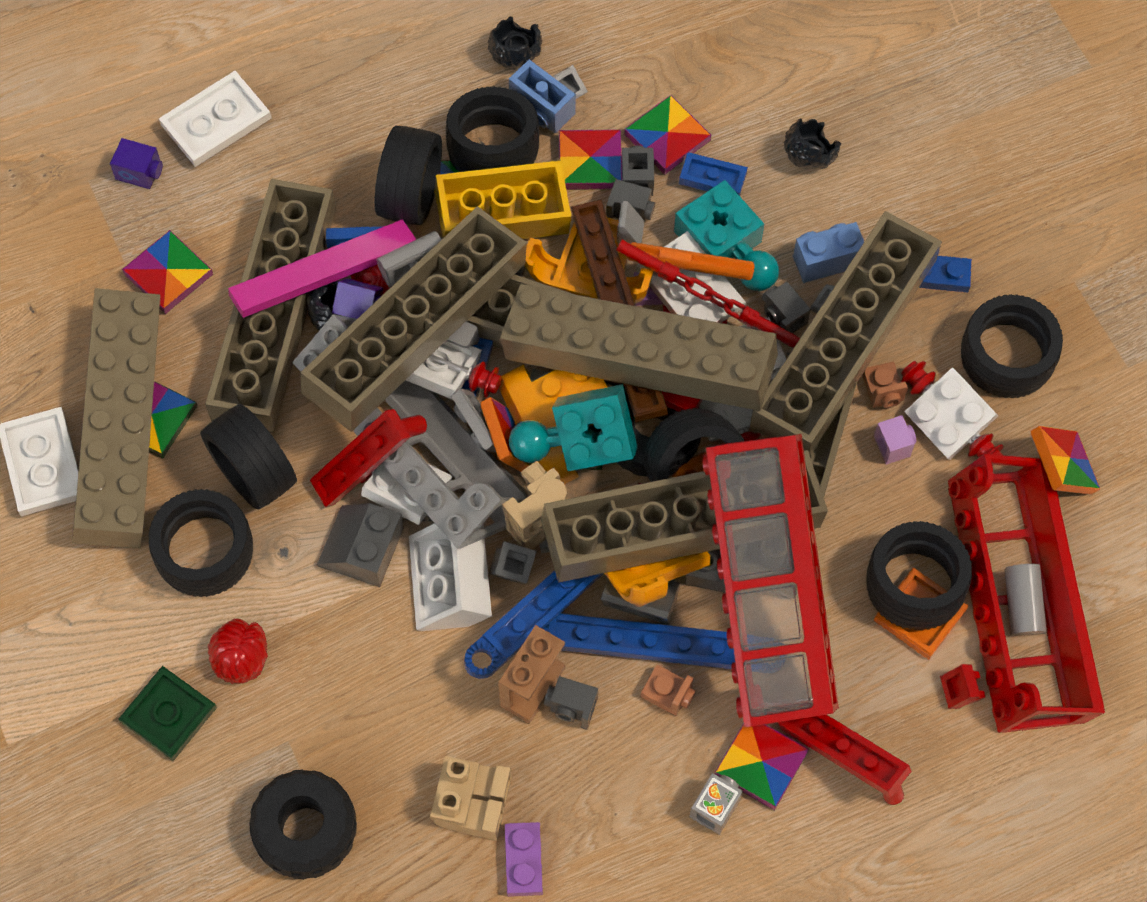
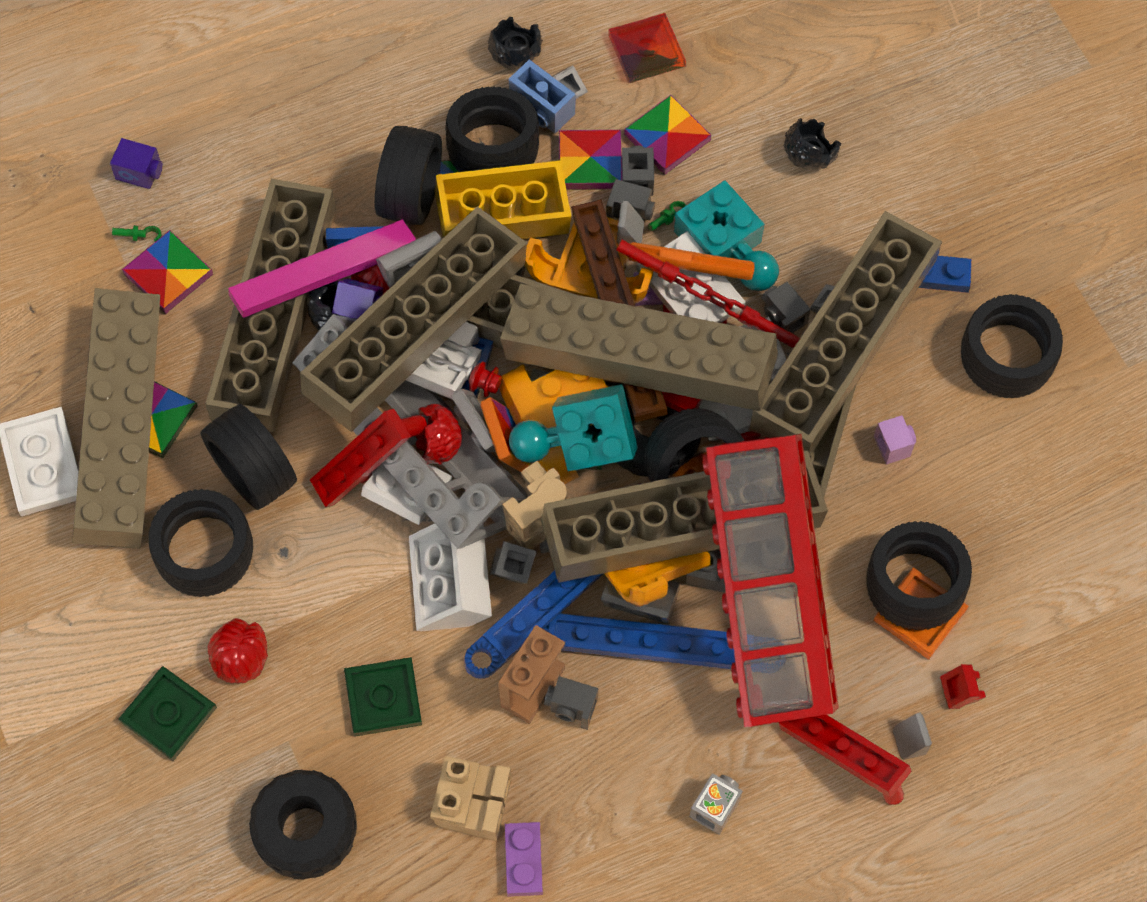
white plate [159,71,272,167] -> none
dark grey slope [317,503,404,587] -> none
nougat bracket [640,665,696,716] -> none
blue plate [679,152,748,196] -> none
tile [714,723,809,811] -> none
medium blue brick [793,222,864,283] -> none
nougat bracket [862,361,908,408] -> none
white plate [900,361,1004,466] -> none
red window [948,454,1105,733] -> none
light grey brick [1005,564,1047,636] -> none
tile [1031,426,1100,494] -> none
none -> green hand [112,225,162,242]
none -> dark green tile [344,657,422,737]
none -> red hair [415,404,462,465]
none -> clear red tile [608,13,686,83]
none -> green hand [648,201,687,231]
none -> light grey slope [893,712,932,760]

